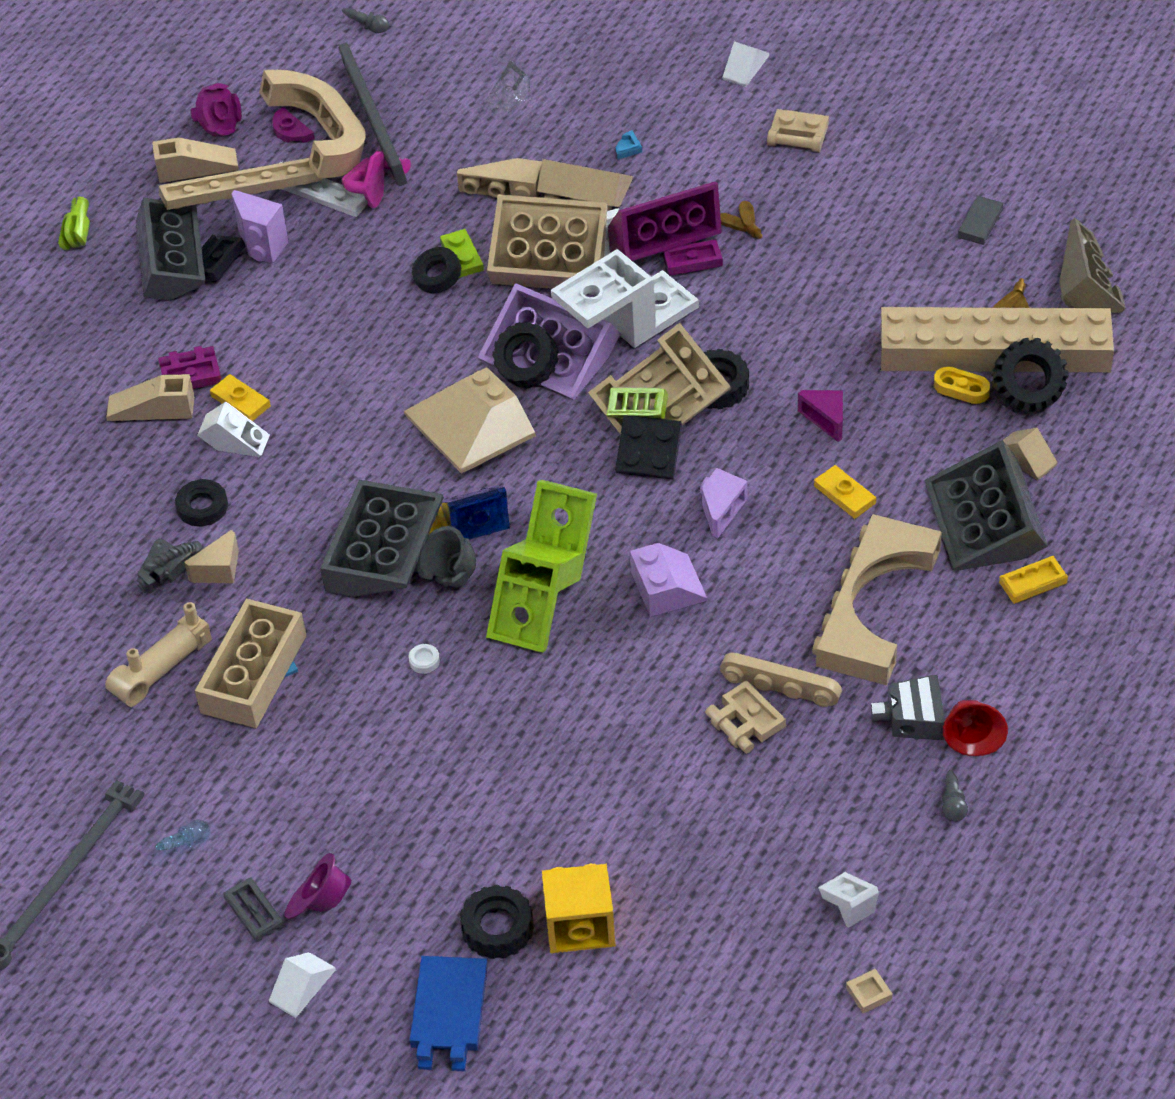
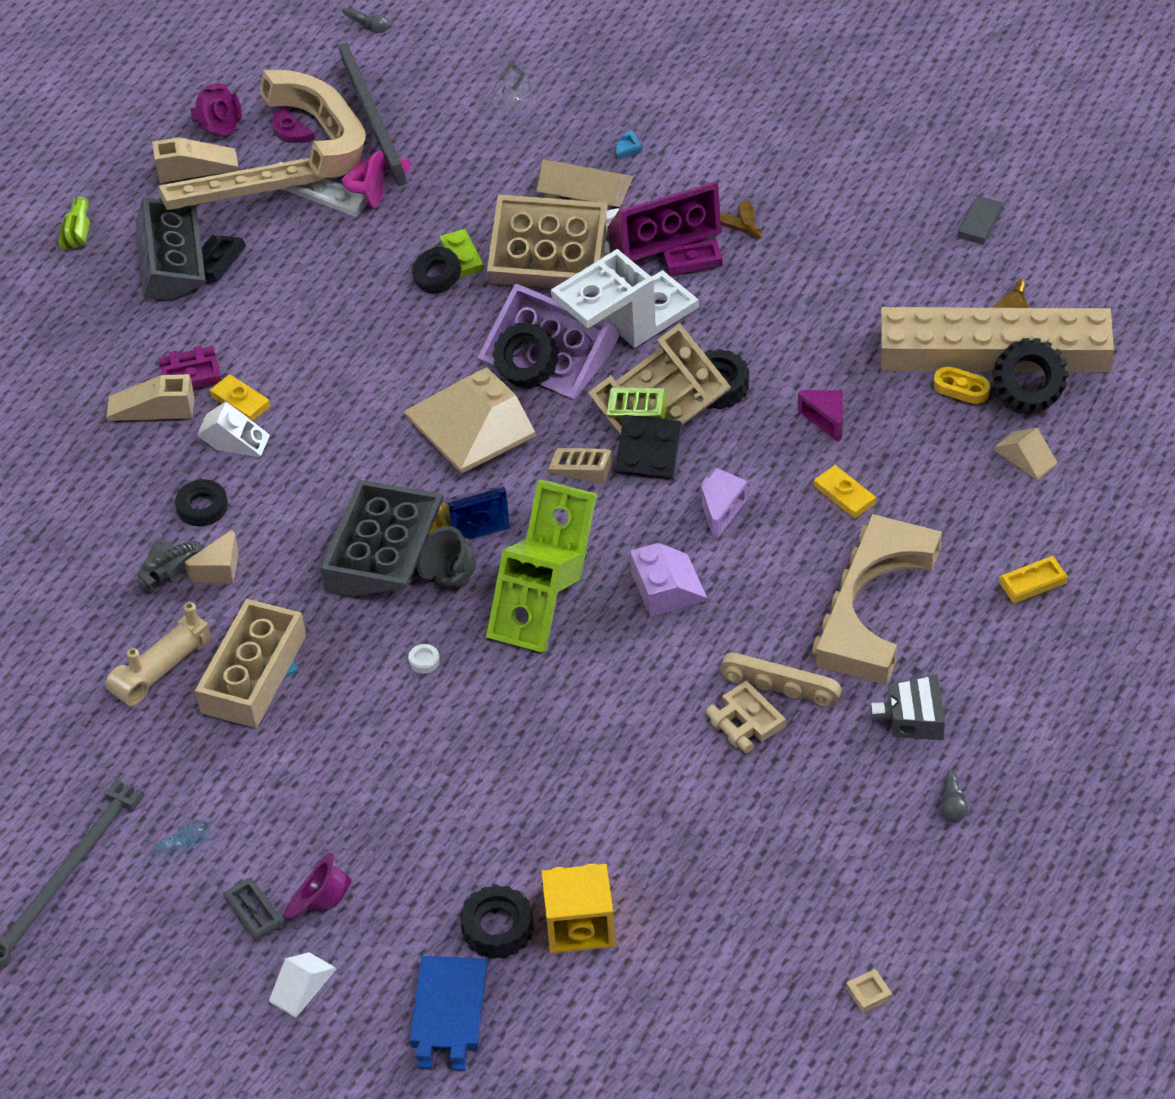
lavender slope [232,190,288,264] -> none
tan slope [457,158,542,198] -> none
white slope [723,41,769,87] -> none
tan plate [767,109,829,153] -> none
white slope [818,872,879,928] -> none
dark grey slope [925,440,1048,571] -> none
red hat [943,700,1008,756] -> none
dark tan wedge [1059,218,1126,313] -> none
none -> tan slope [548,448,613,484]

